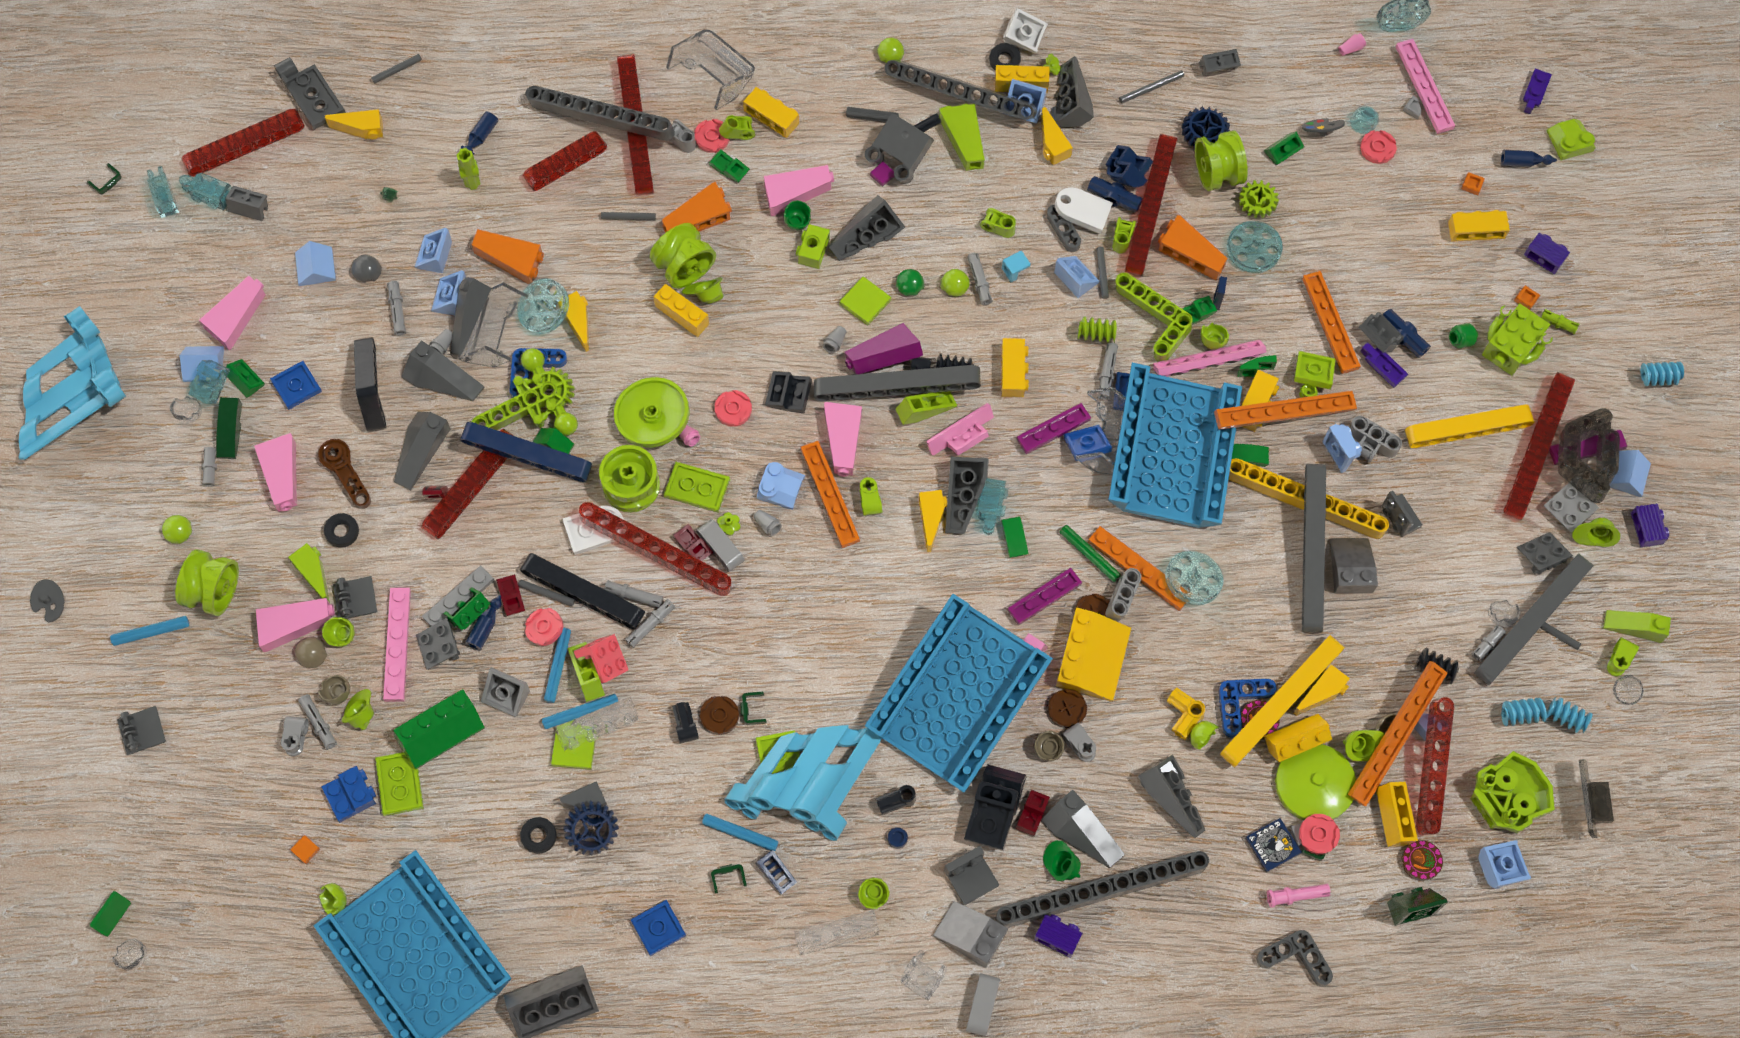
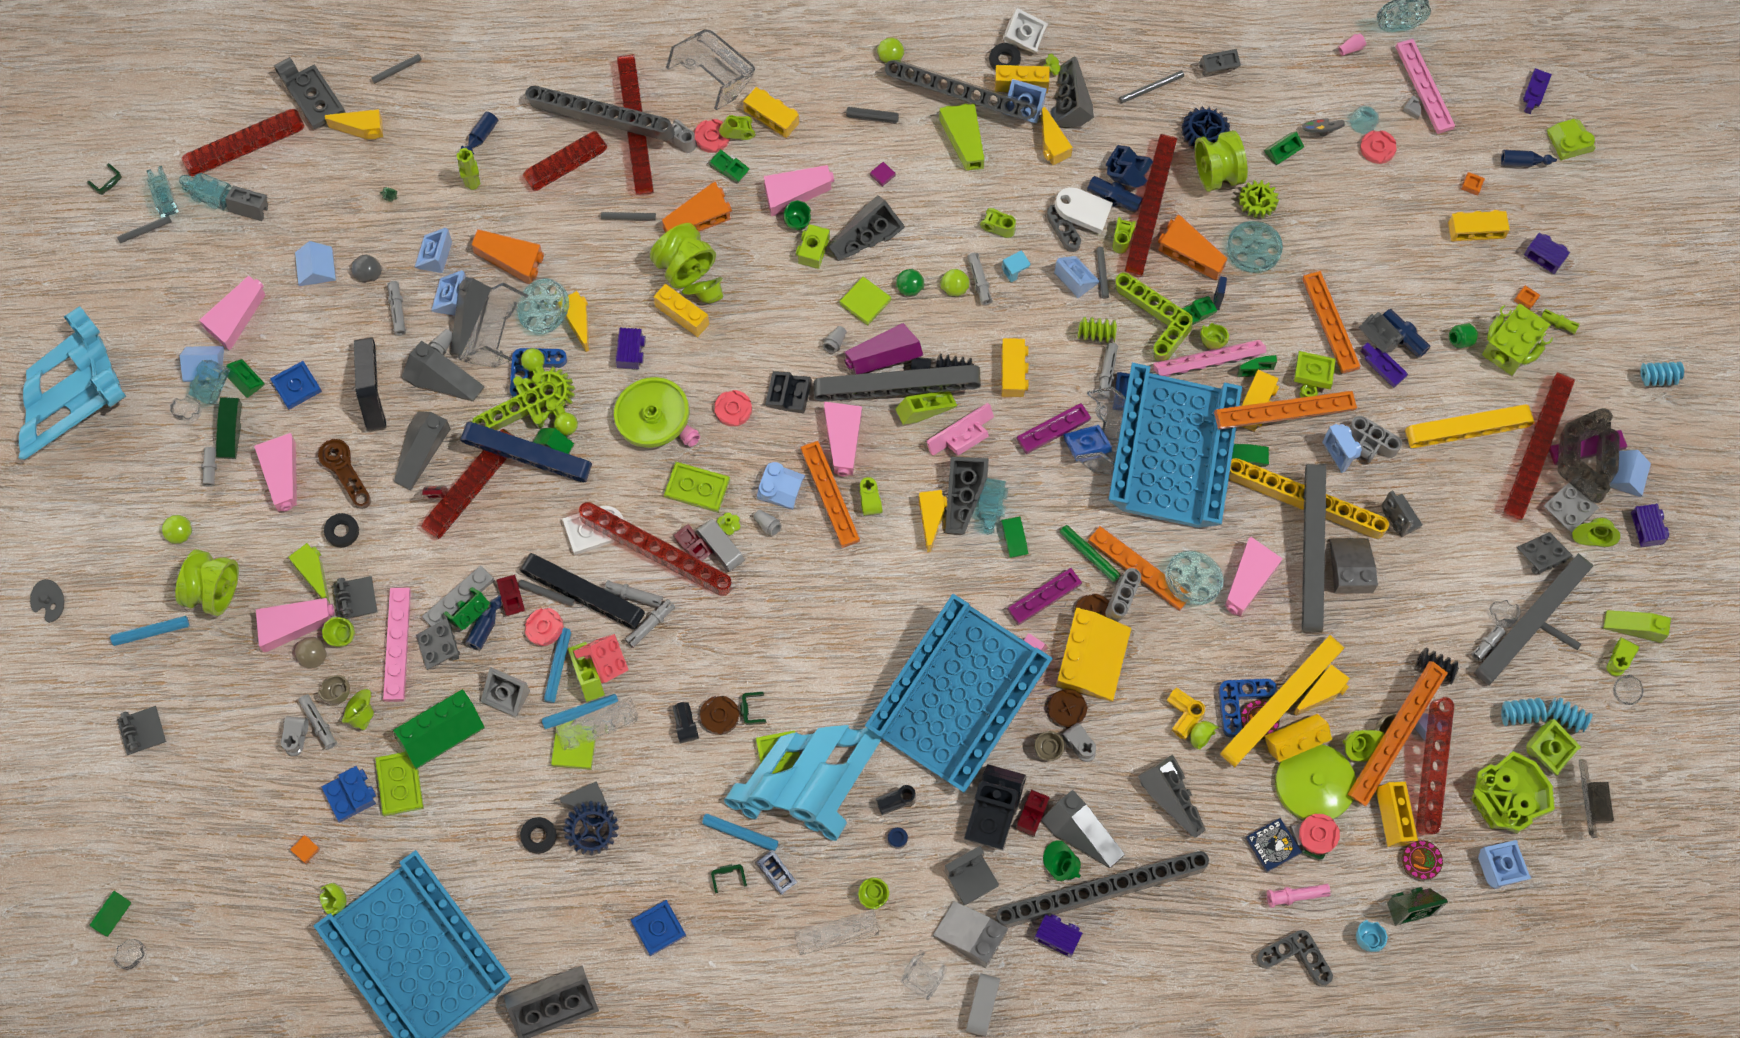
lime piece [599,445,660,513] -> none
dark grey piece [865,113,942,184] -> none
none -> dark grey bar [117,215,172,243]
none -> dark purple brick [616,327,646,369]
none -> bright pink slope [1225,537,1283,617]
none -> medium azure hair [1356,920,1388,952]
none -> lime slope [1526,719,1581,776]

